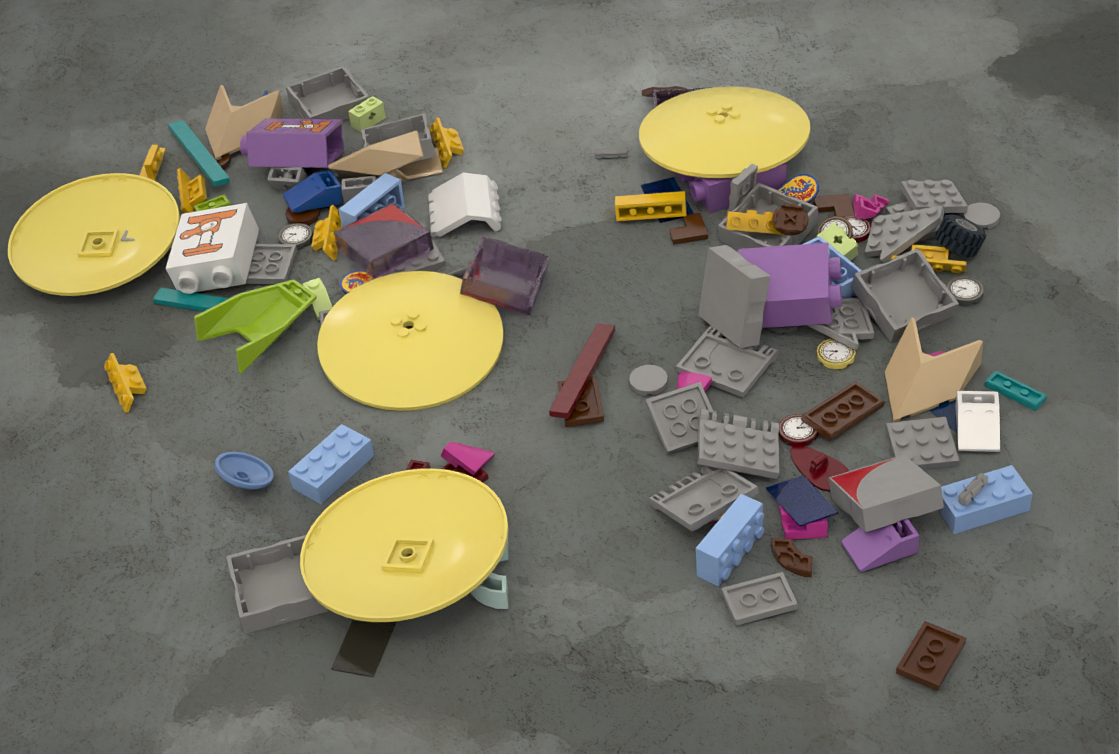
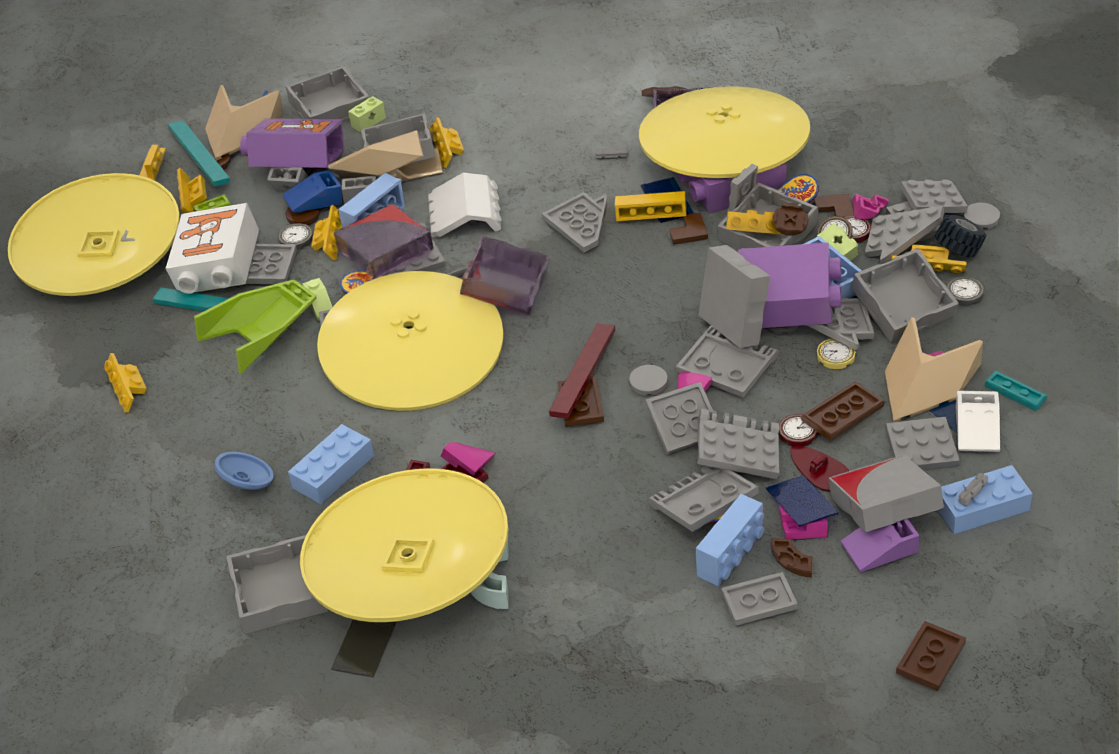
none -> light grey wing [542,192,608,253]

